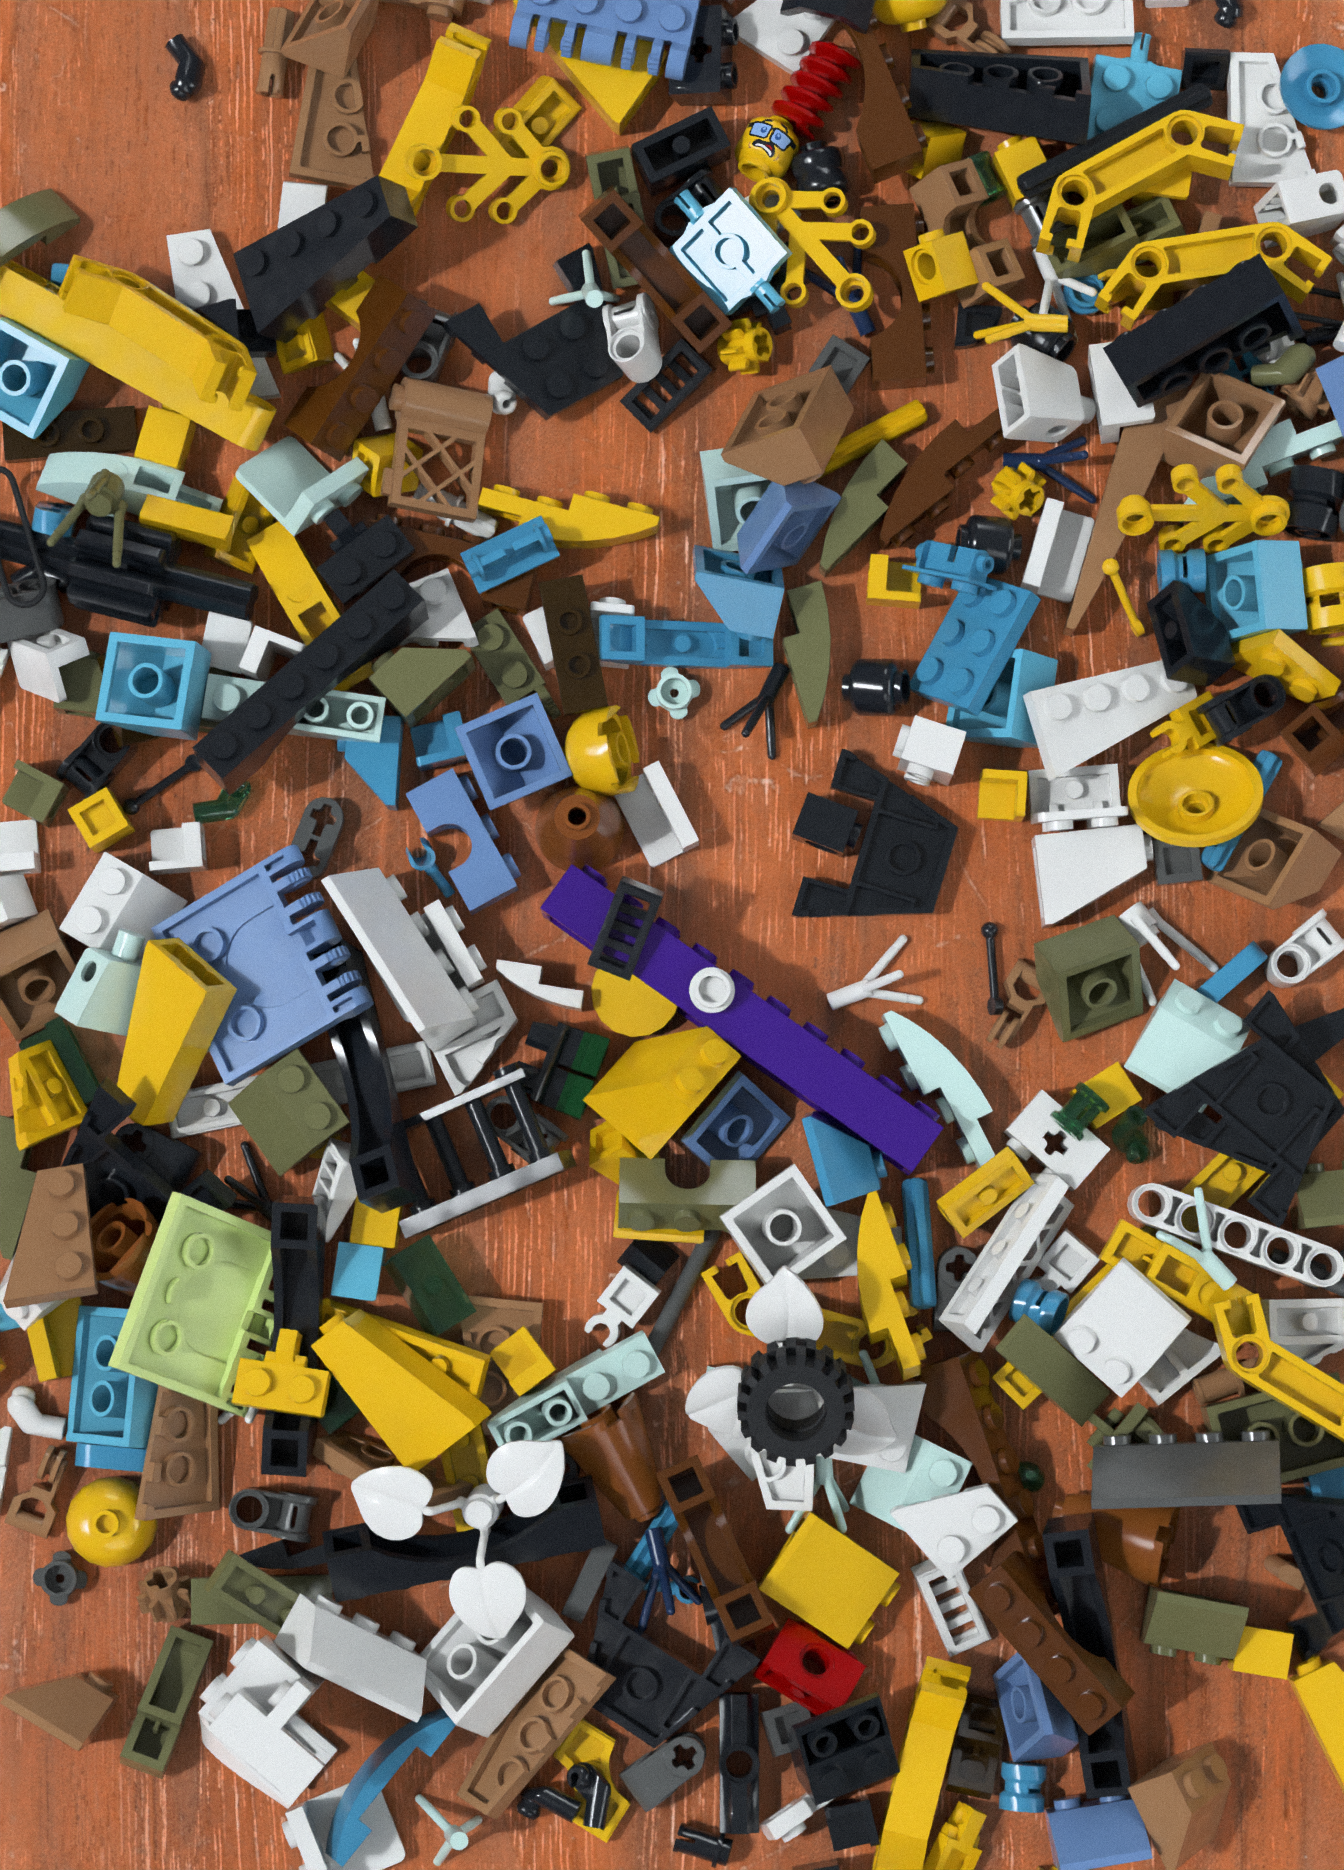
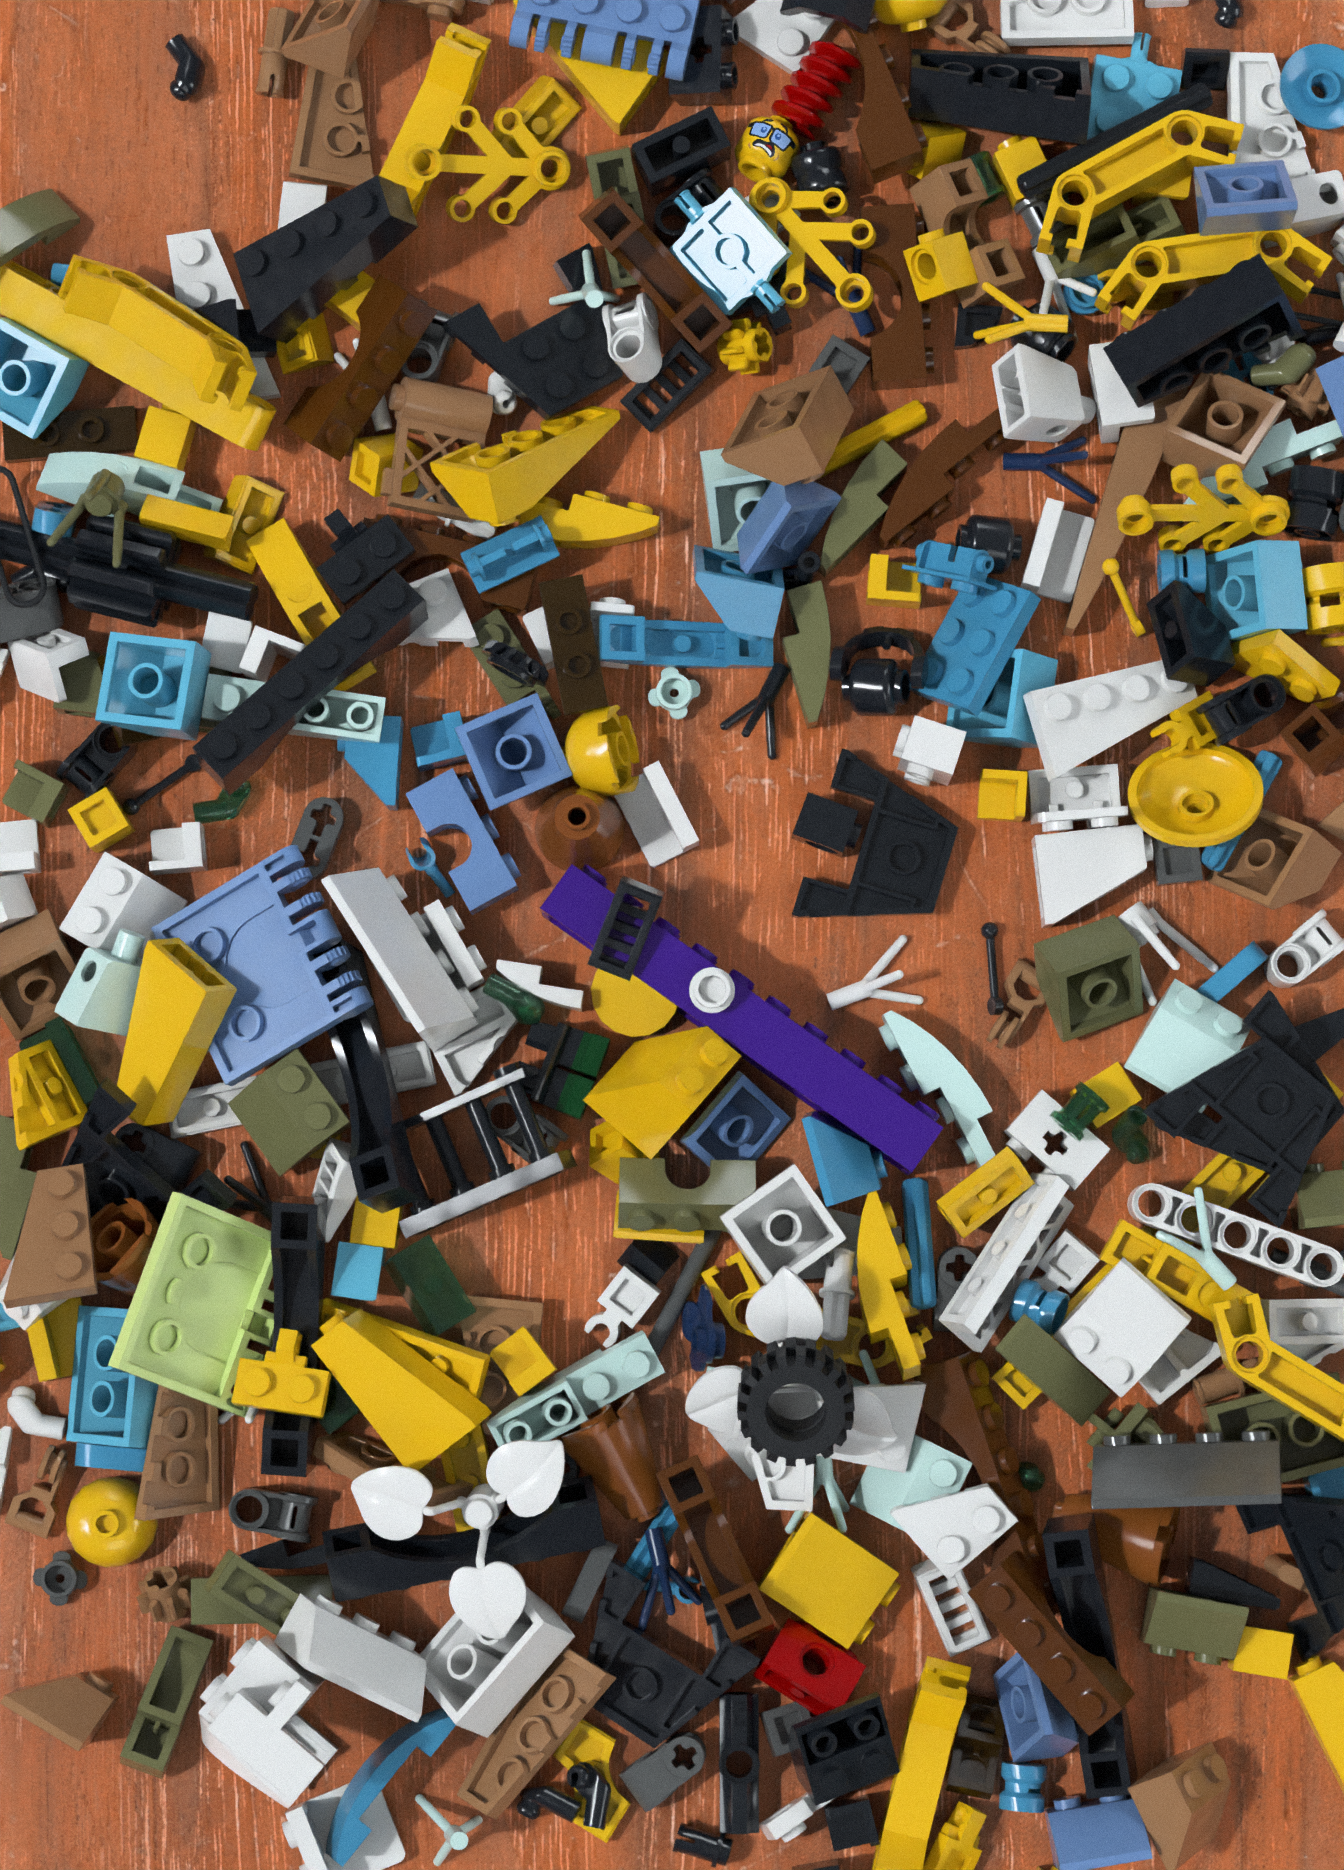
light aqua bracket [235,436,369,536] -> none
olive slope [369,647,476,729] -> none
yellow gear [990,462,1046,521] -> none
none -> yellow wedge [430,405,621,527]
none -> black gear [482,640,549,688]
none -> clear green arm [483,973,545,1025]
none -> dark blue plate [682,1284,726,1372]
none -> black arm [782,551,820,592]
none -> white axle [819,1248,855,1341]
none -> black piece [829,626,929,689]
none -> black slope [1184,1556,1281,1610]
none -> medium blue slope [1194,160,1298,236]

